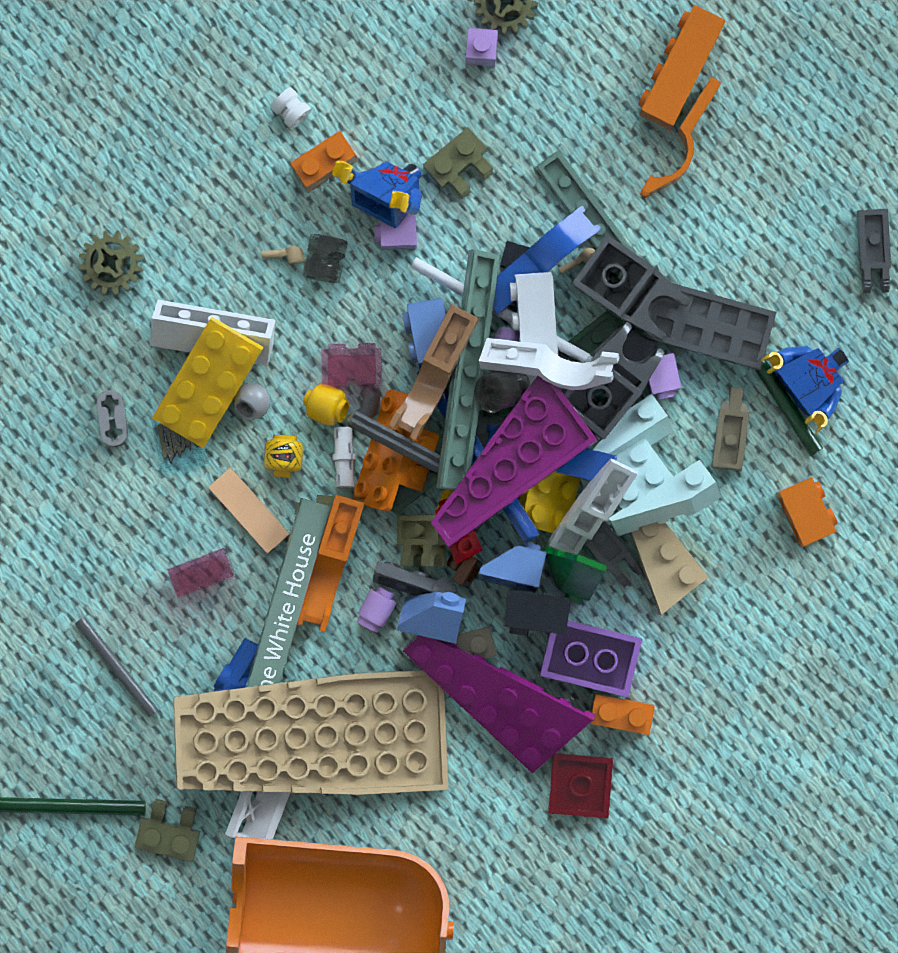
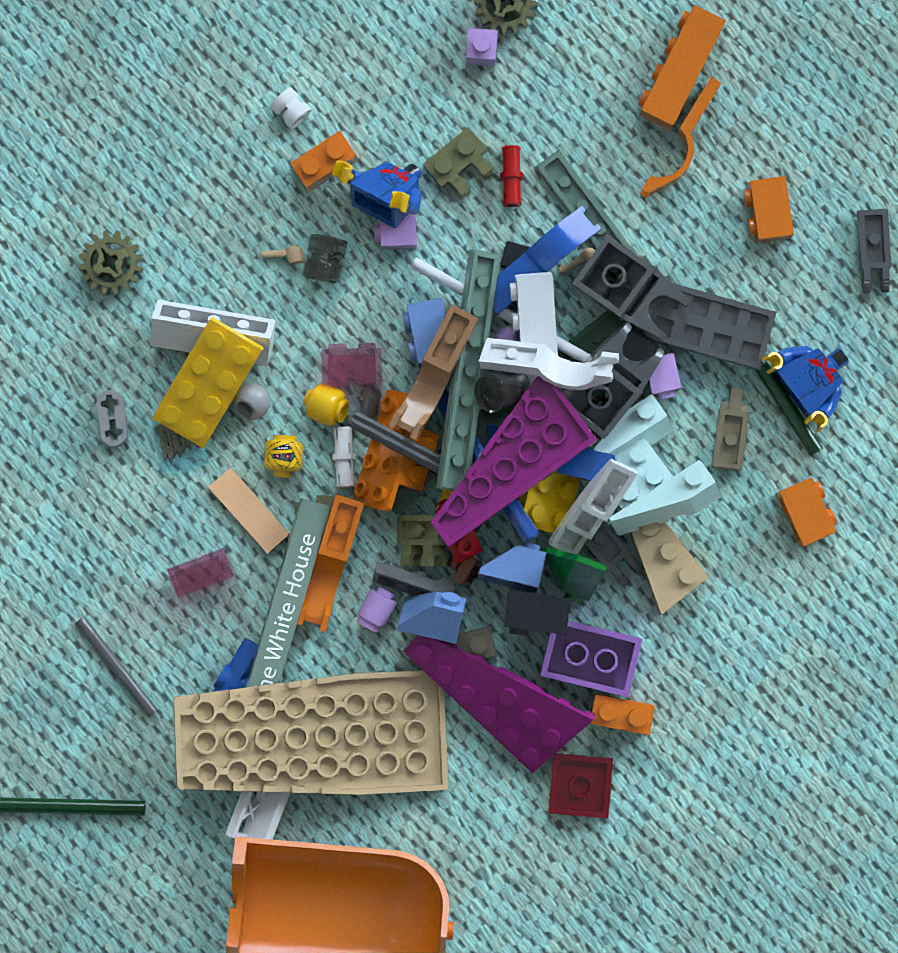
olive plate [134,799,201,862] -> none
none -> red pin [500,145,523,207]
none -> orange brick [743,176,794,243]

